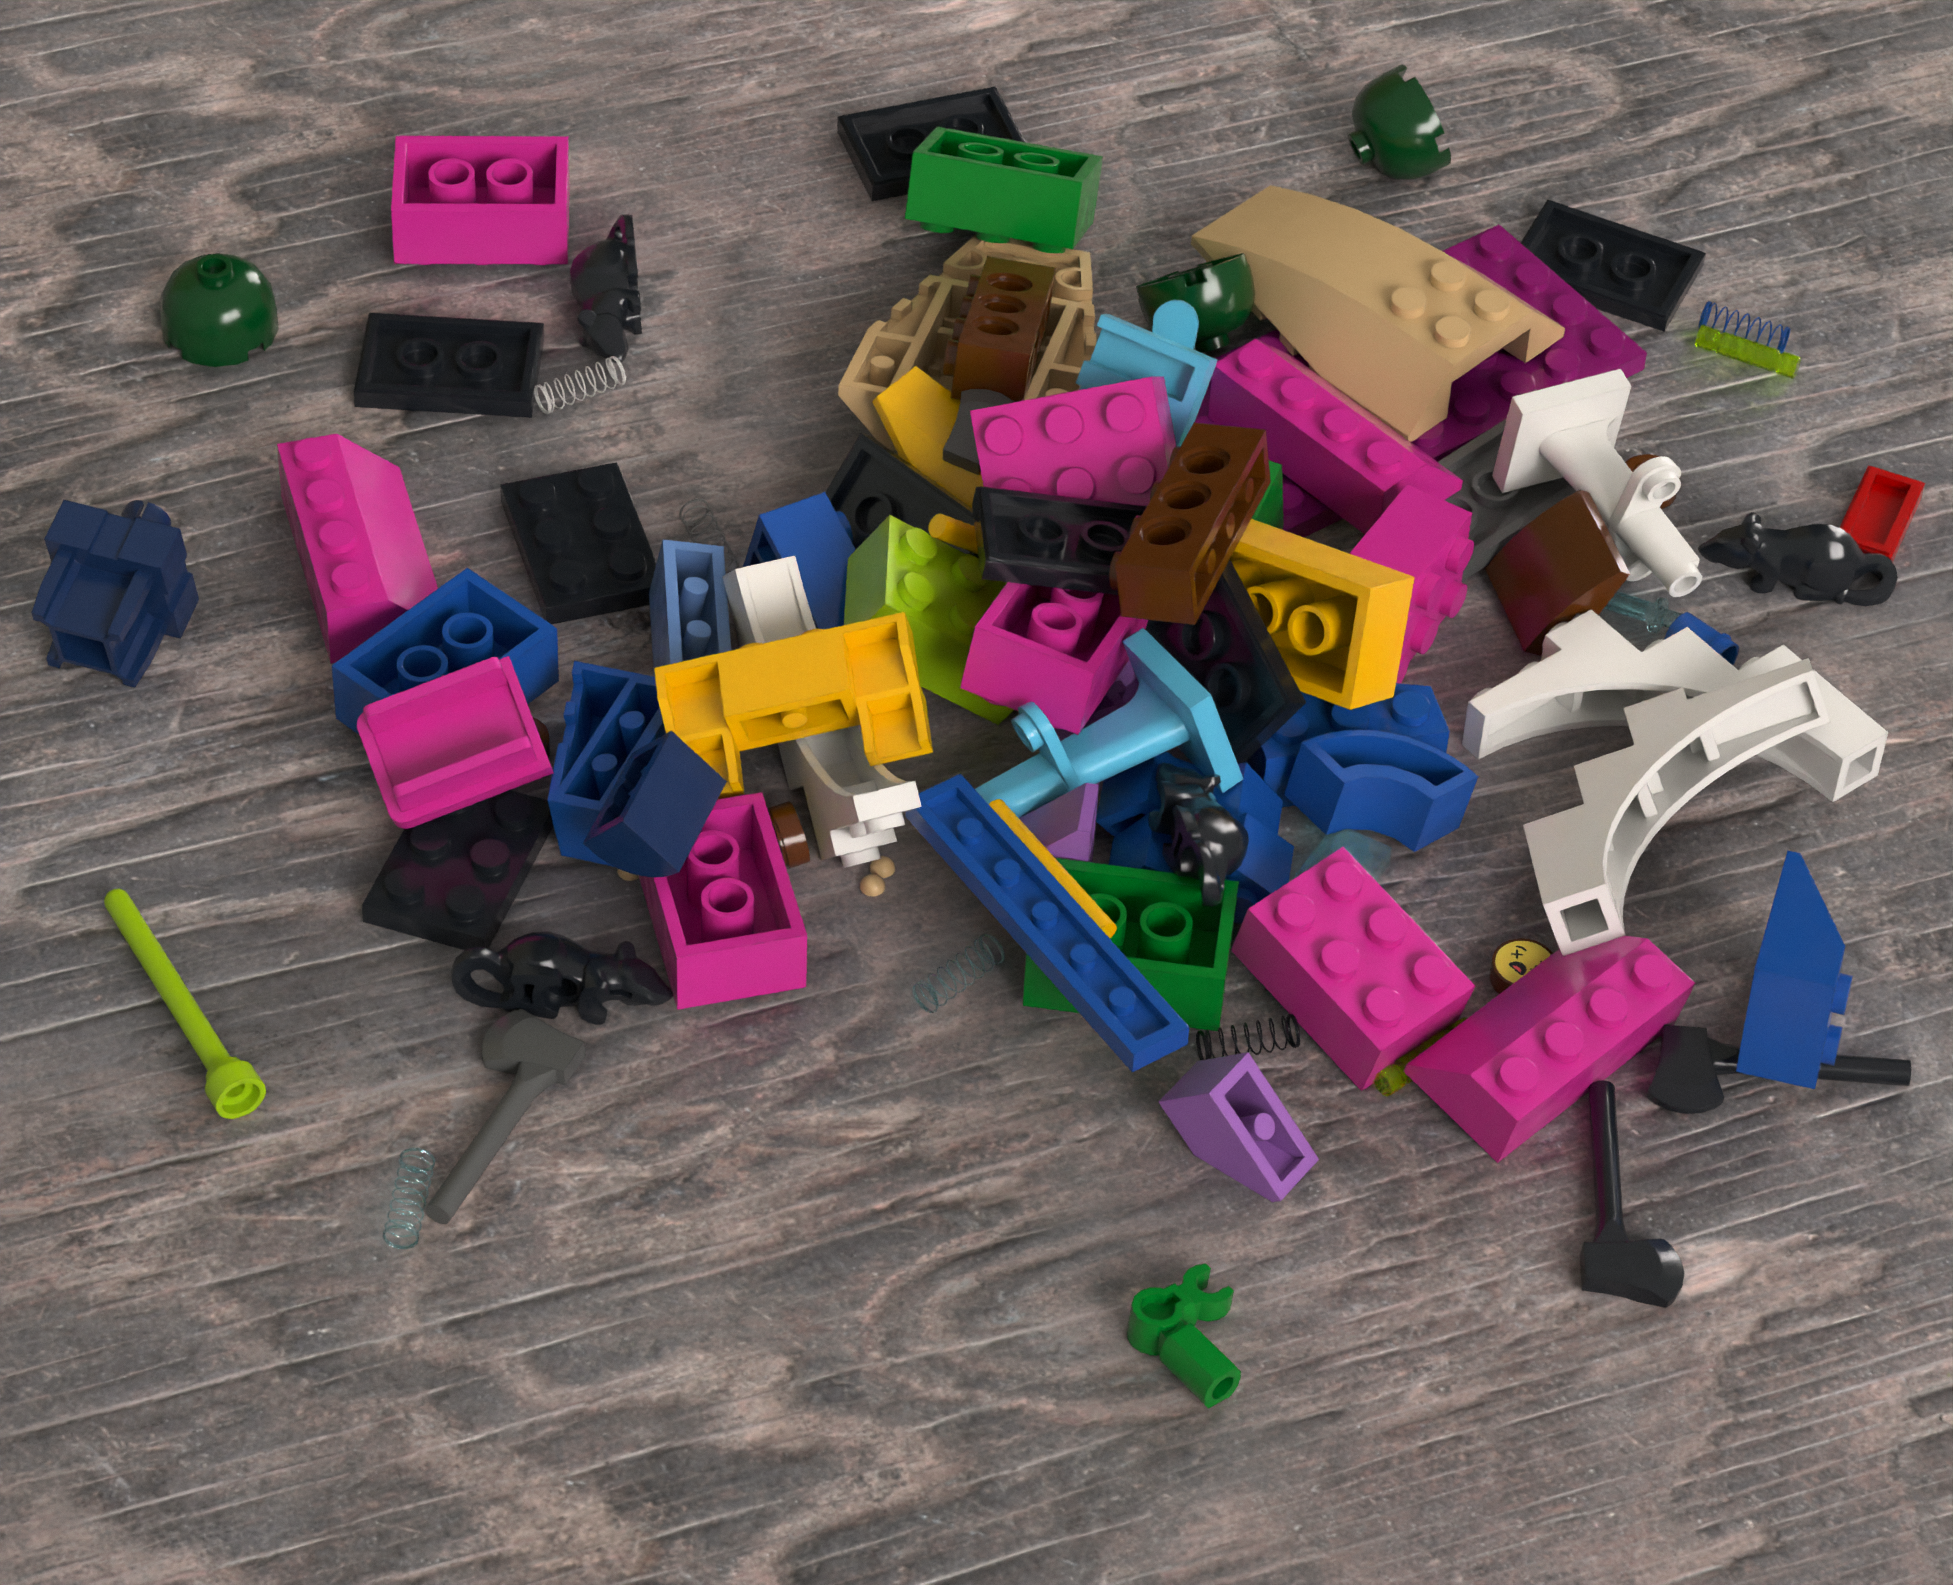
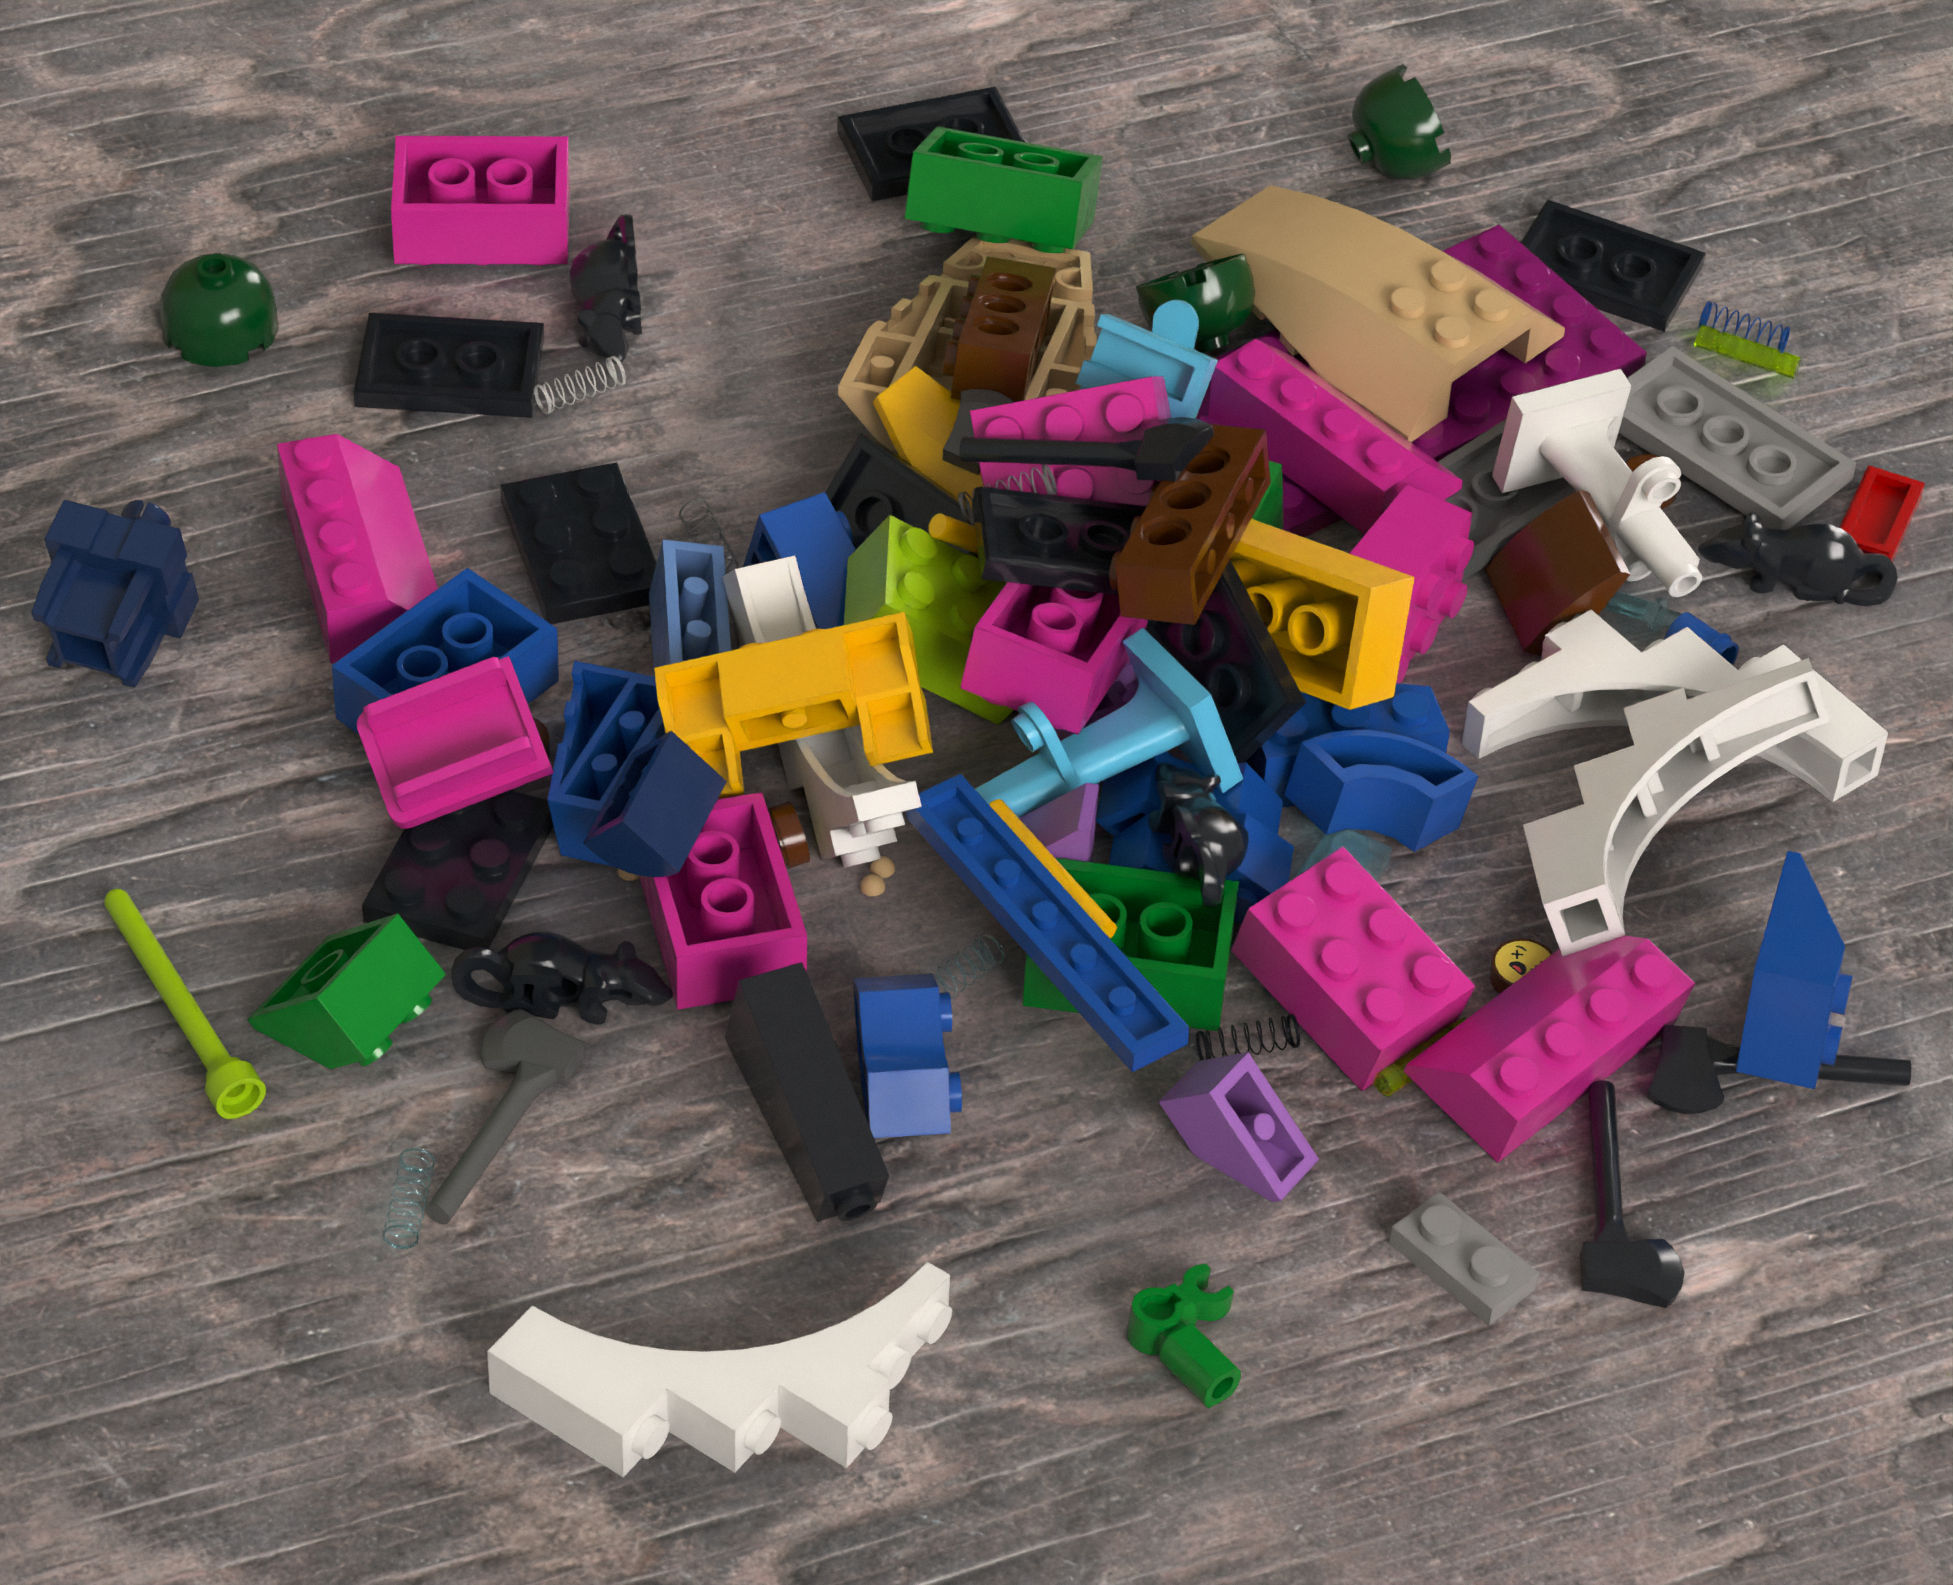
none -> green slope [247,913,446,1070]
none -> white arch [487,1262,952,1477]
none -> black slope [725,962,889,1222]
none -> blue brick [853,974,962,1138]
none -> light grey piece [958,464,1057,524]
none -> black piece [959,417,1214,481]
none -> light grey plate [1389,1191,1539,1326]
none -> light grey plate [1618,346,1856,530]

